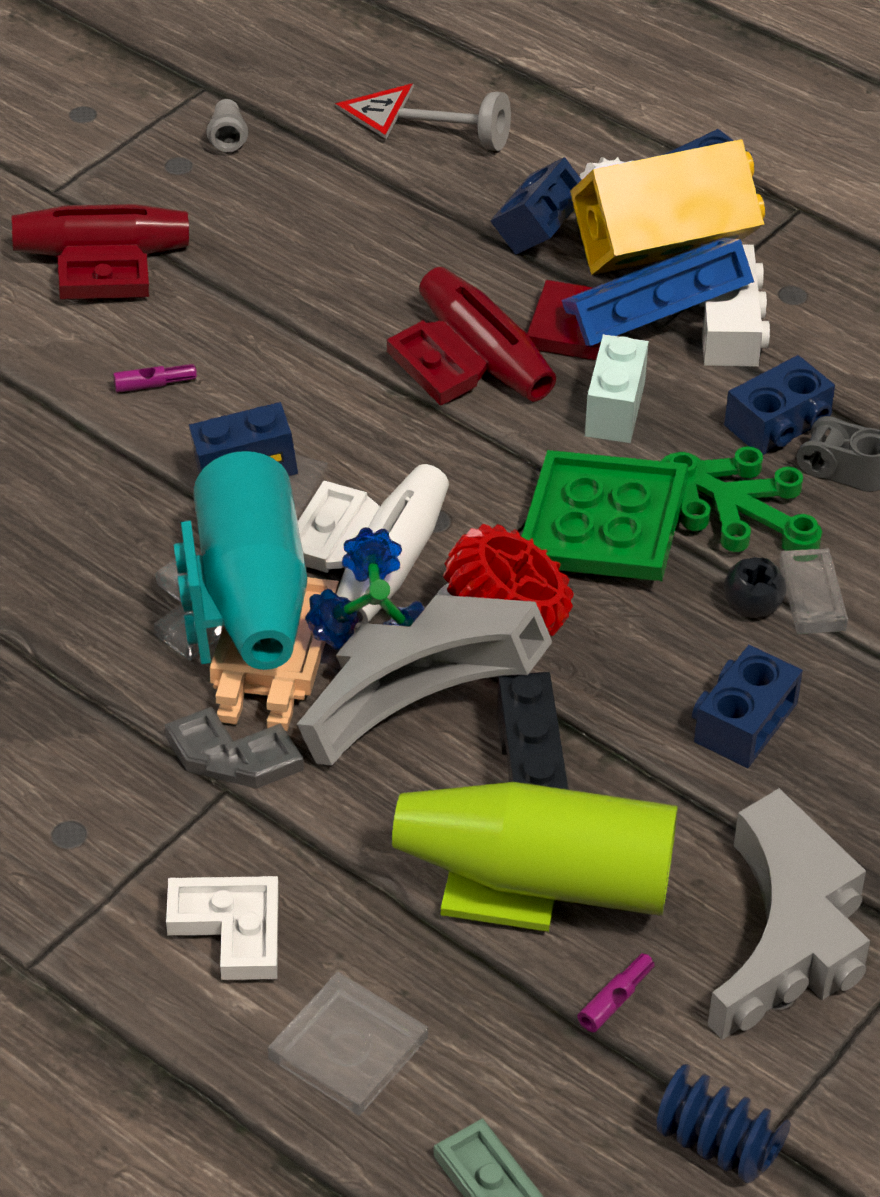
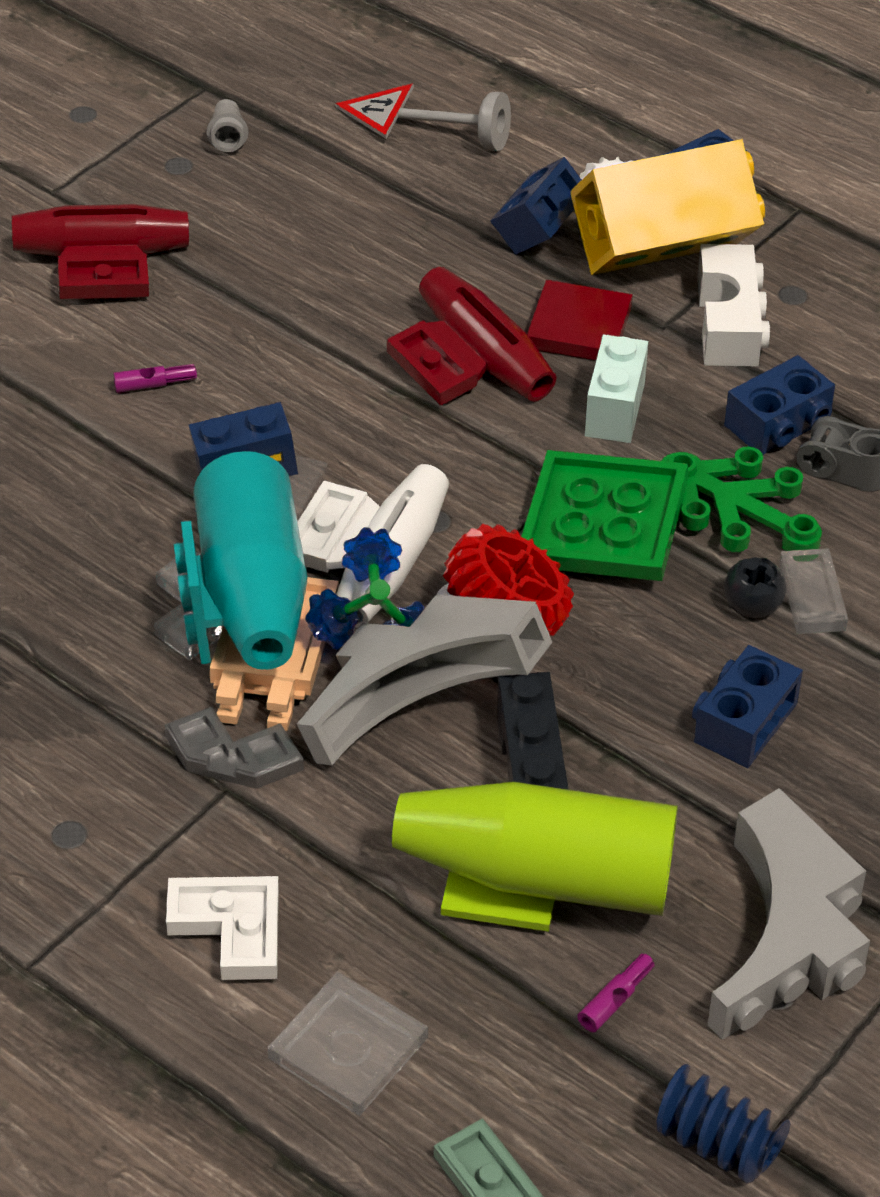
blue fence [561,238,754,346] -> none

